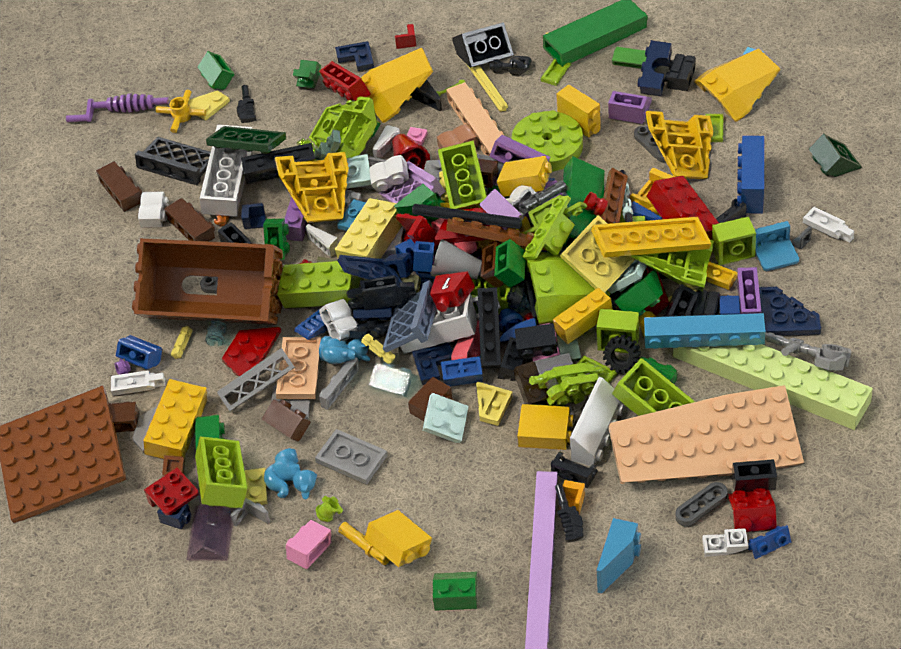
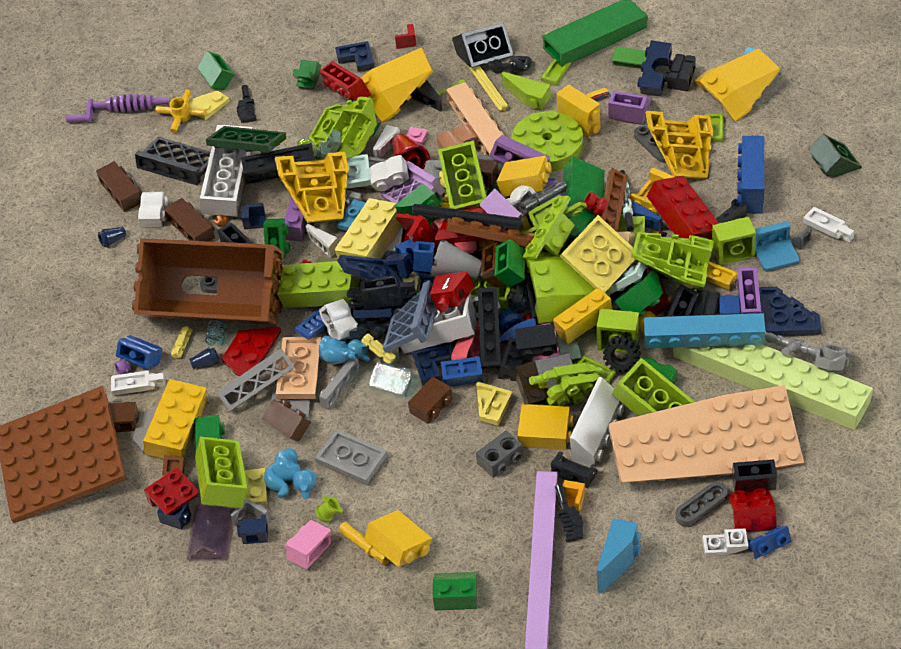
light aqua plate [422,393,469,443] -> none
yellow plate [591,217,712,258] -> none
none -> dark blue cone [98,226,126,246]
none -> dark blue cone [189,347,219,369]
none -> dark blue brick [237,515,268,544]
none -> dark grey brick [476,430,523,477]
none -> lime slope [501,72,551,110]
none -> sticker [586,88,611,101]

